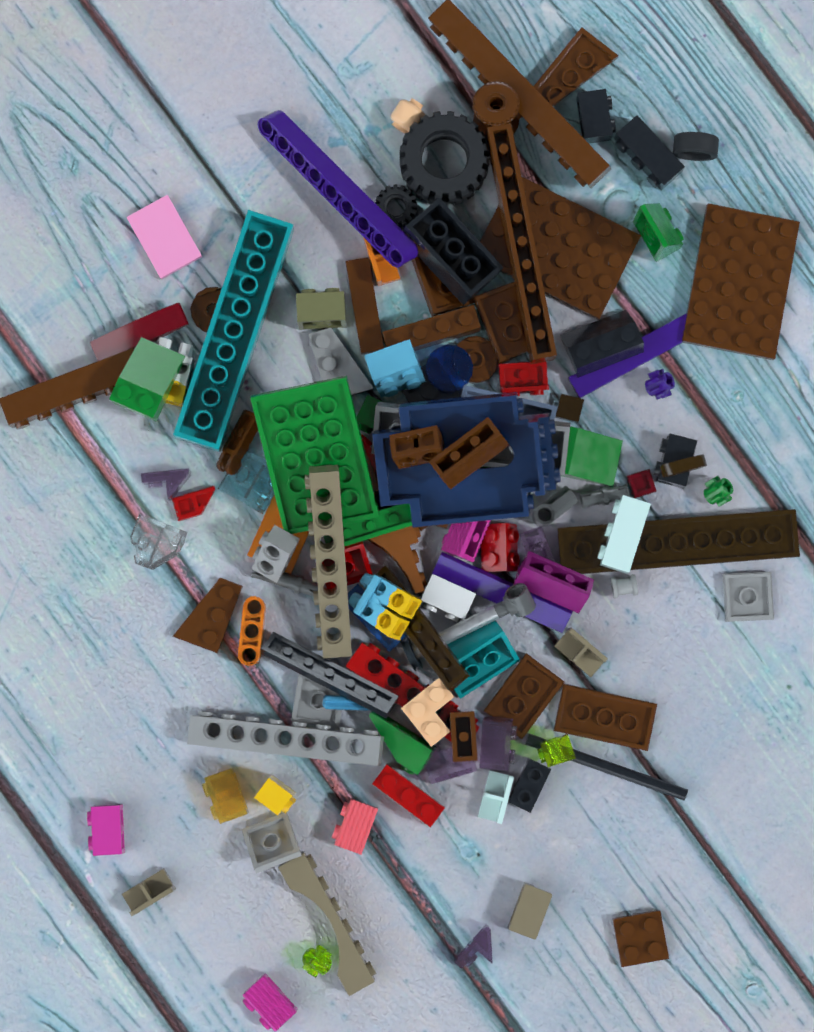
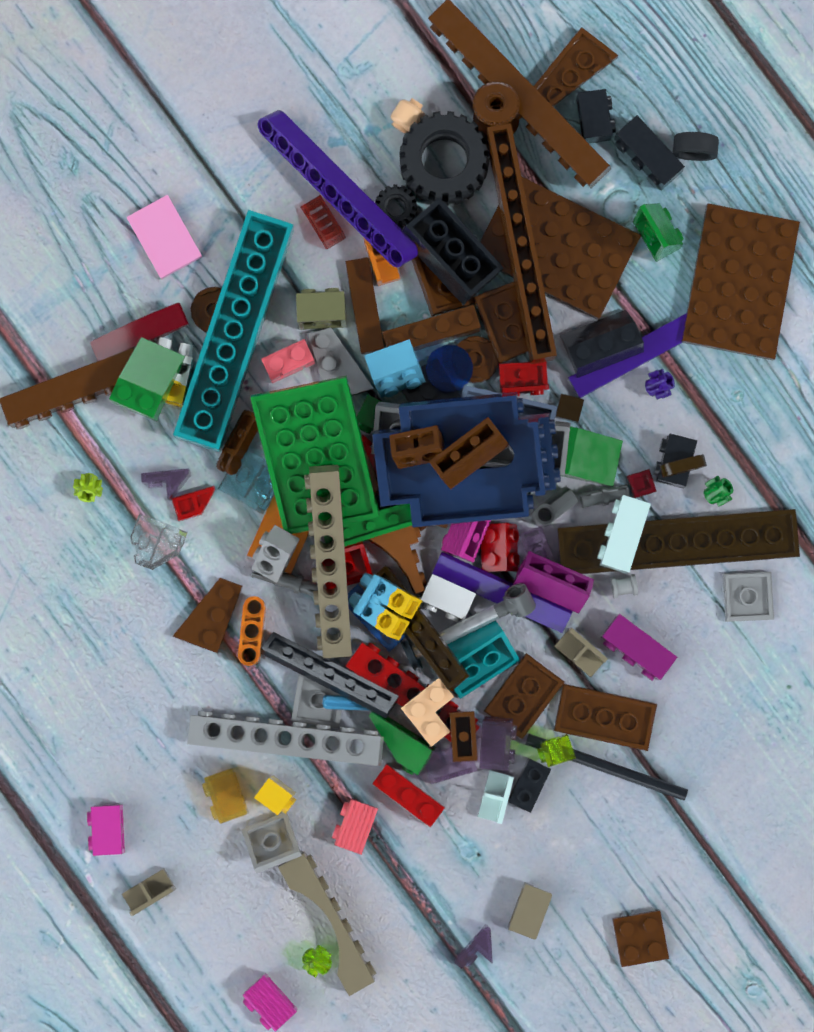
none -> lime gear [73,473,103,502]
none -> coral brick [261,339,315,384]
none -> clear red slope [301,195,346,249]
none -> magenta brick [601,614,678,681]

